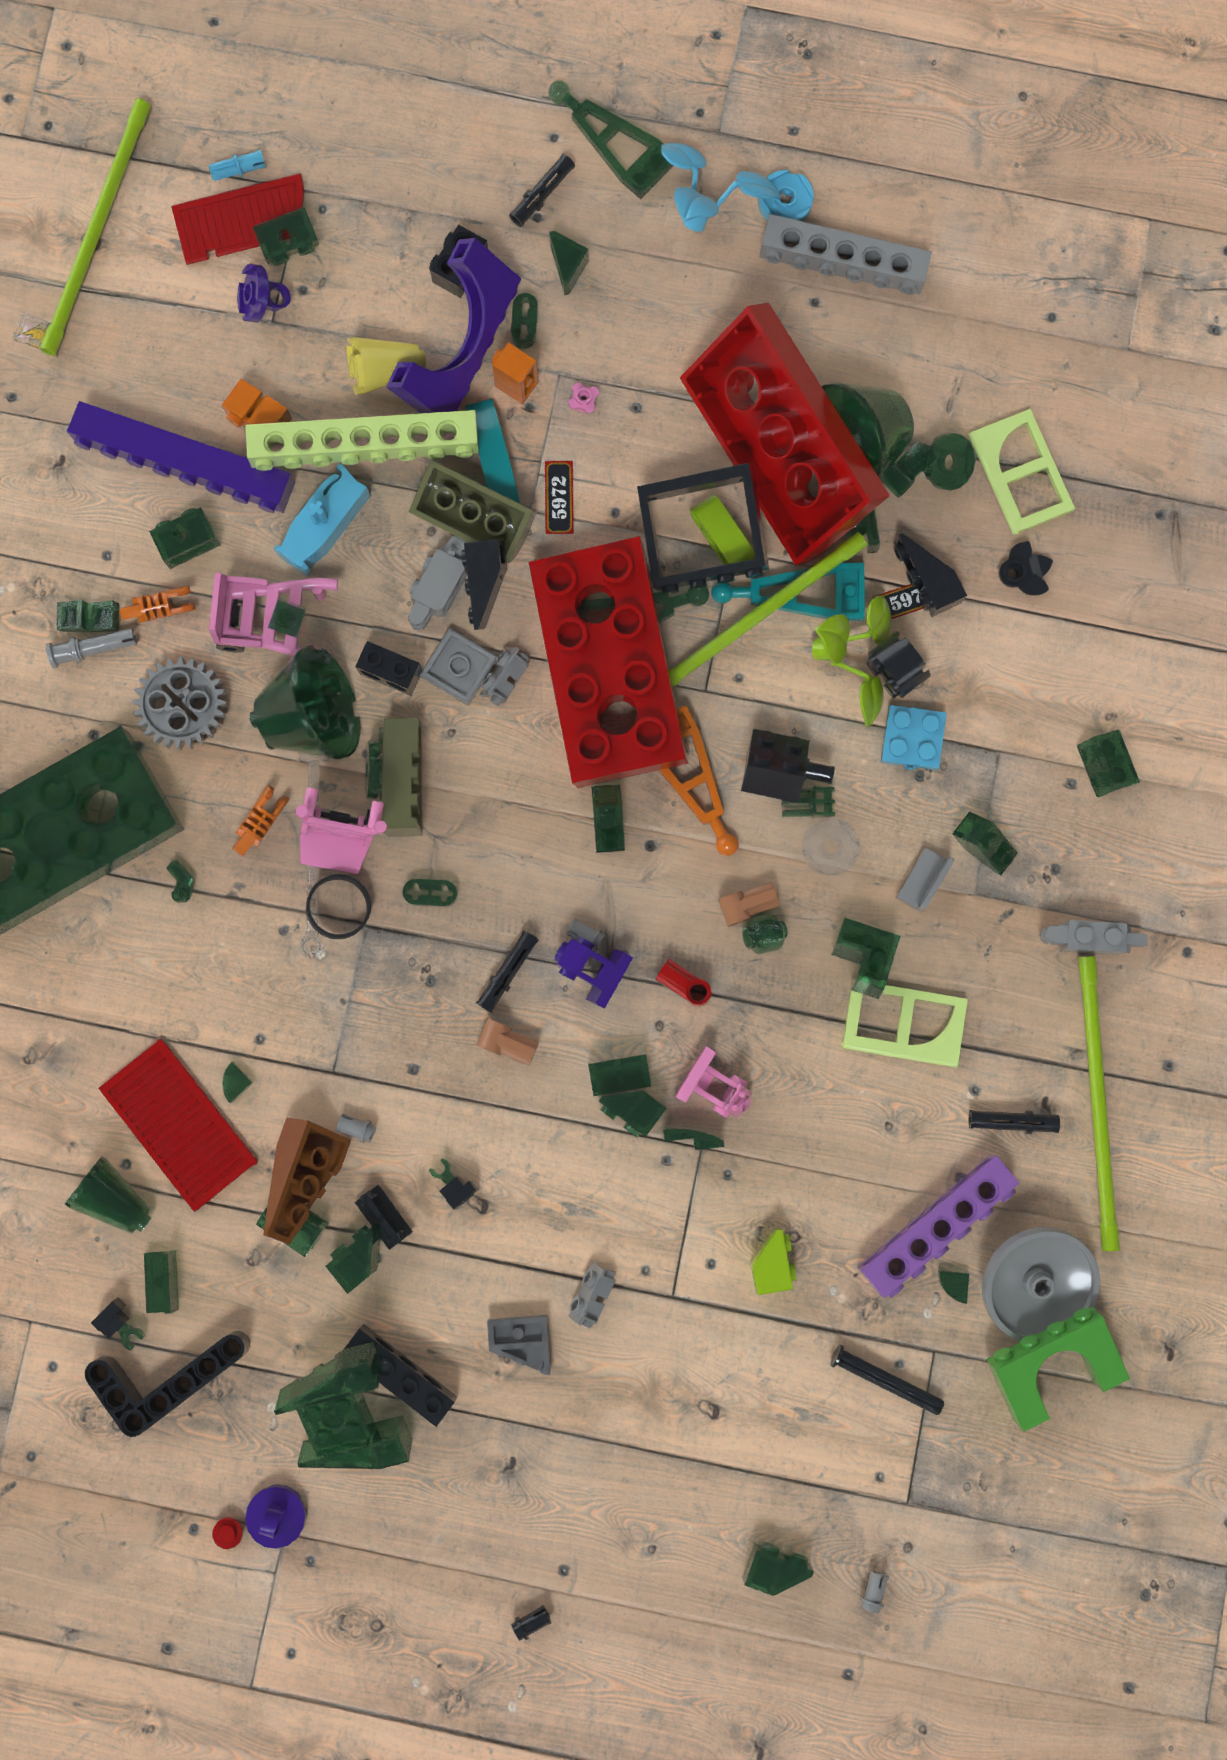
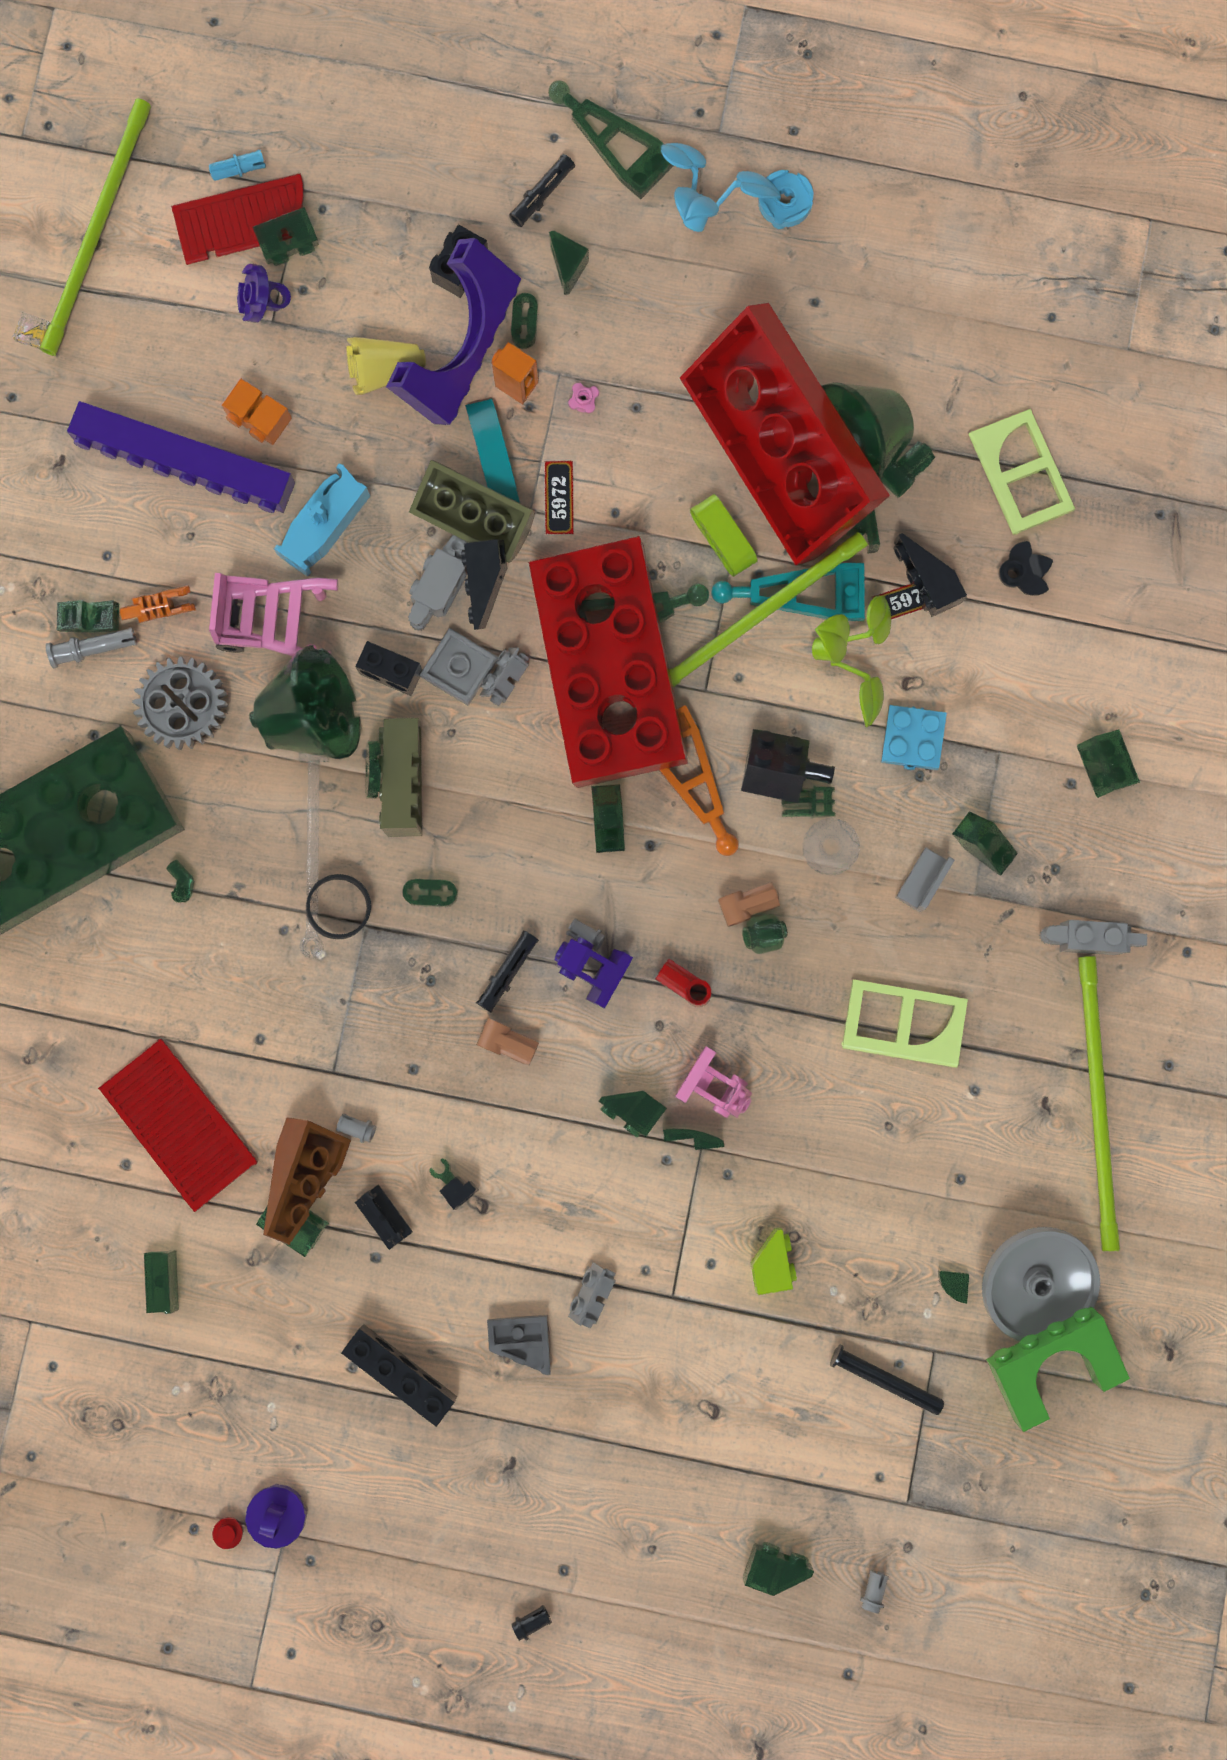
clear green cone [64,1156,152,1234] -> none
black beam [85,1331,250,1437] -> none
black piece [91,1297,145,1350] -> none
clear green brick [149,507,221,569] -> none
clear green tile [222,1062,253,1103] -> none
orange hinge [232,784,290,856] -> none
yellowish green brick [245,410,479,471] -> none
clear green brick [268,597,306,638] -> none
clear green wedge [274,1342,413,1469] -> none
bright pink hand [295,788,387,875] -> none
clear green slope [325,1224,381,1294] -> none
clear green hinge [588,1054,651,1096] -> none
black window [637,463,769,594] -> none
light grey brick [759,214,932,295] -> none
clear green brick [831,917,900,999] -> none
medium lavender brick [857,1155,1020,1298] -> none
black brick [866,631,931,699] -> none
clear green tile [923,433,976,491] -> none
black pin [968,1110,1060,1134] -> none

